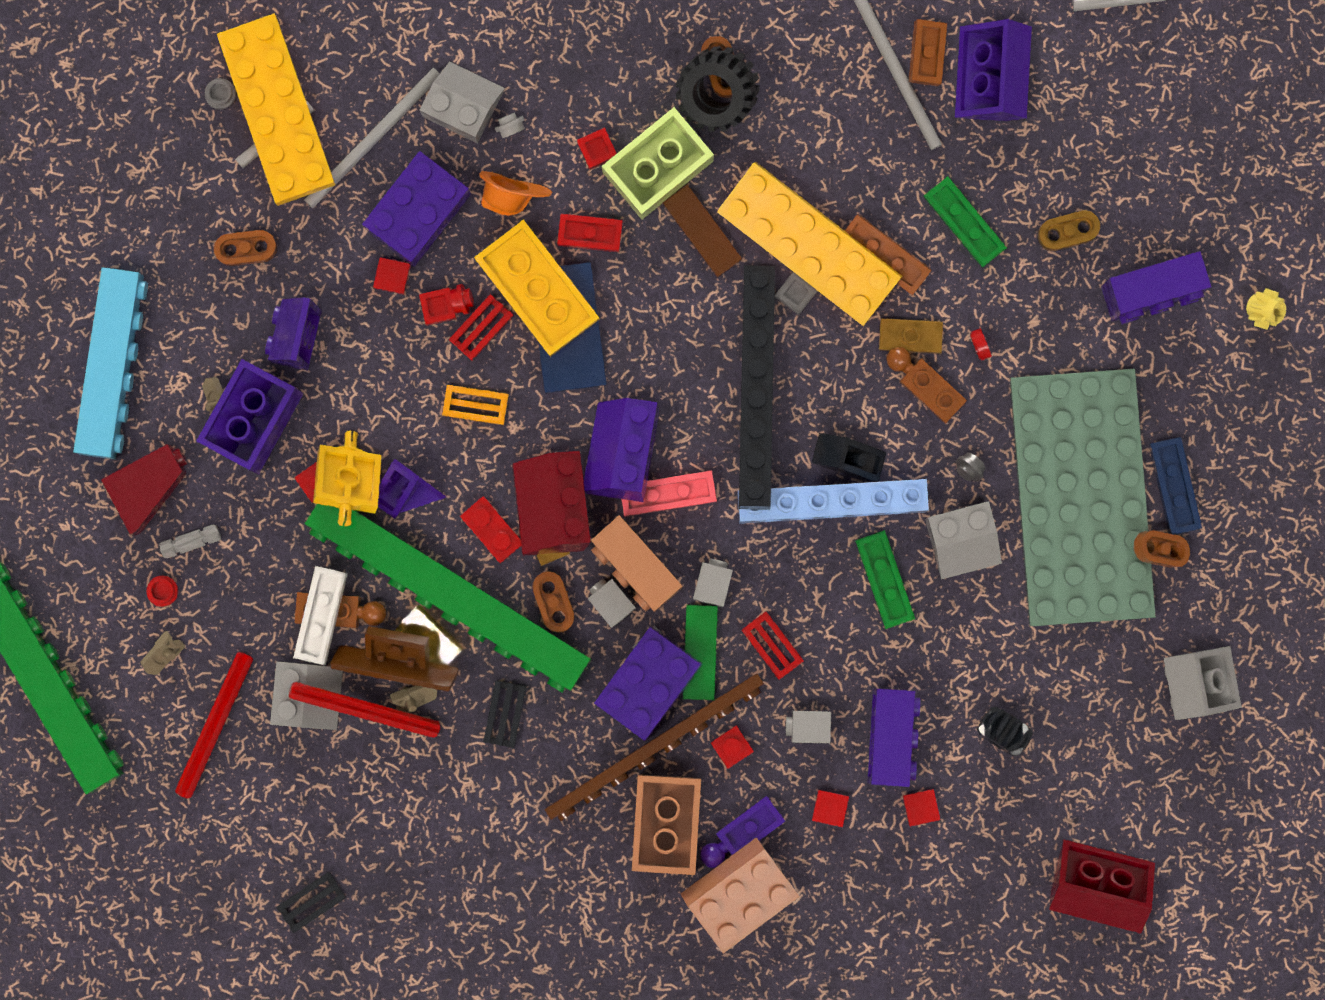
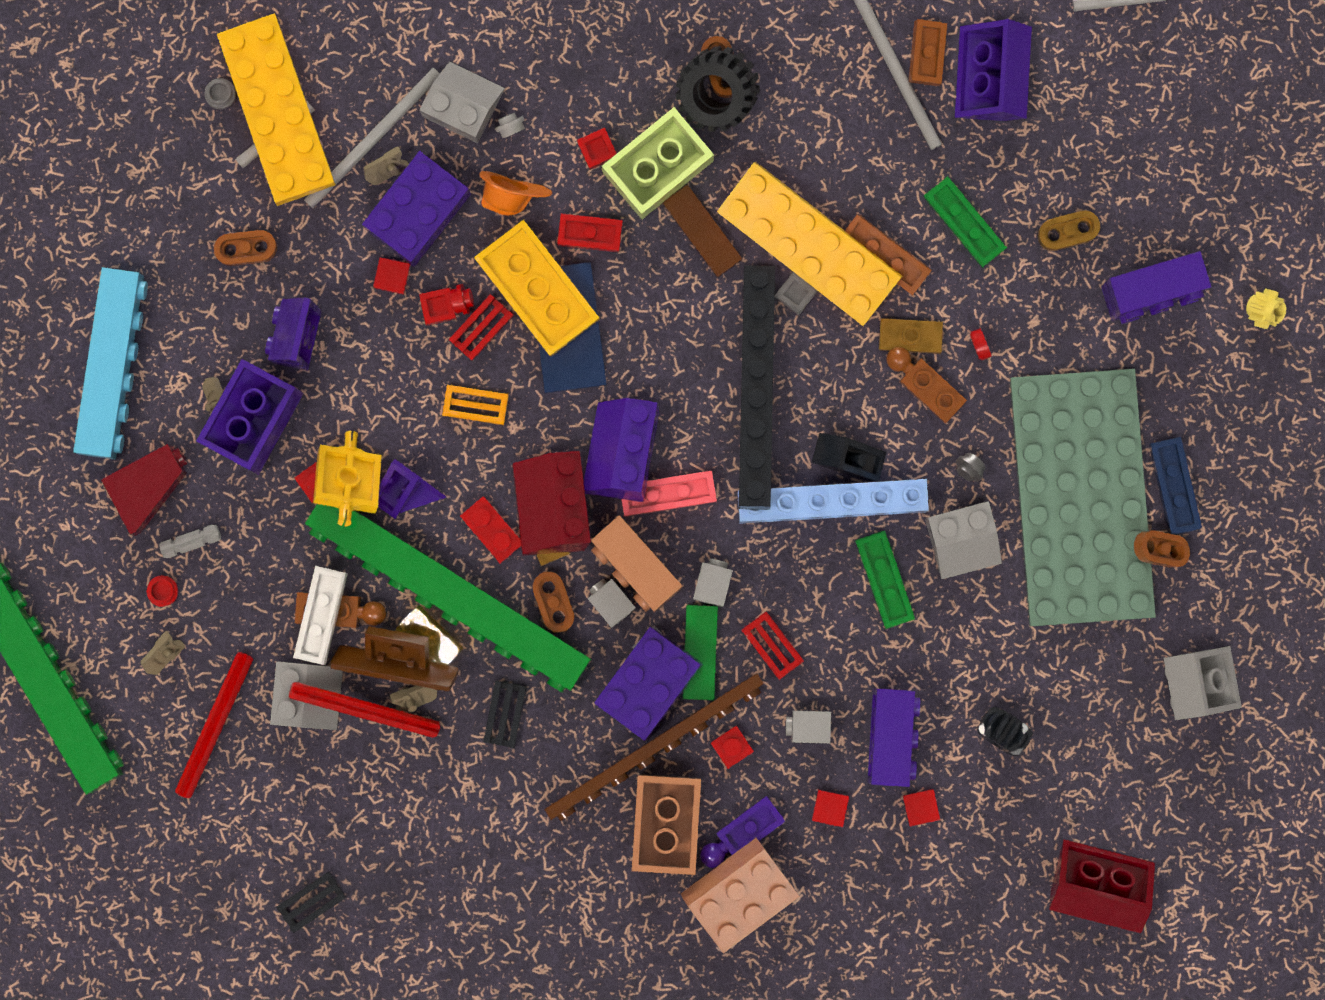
none -> dark tan piece [364,147,409,185]

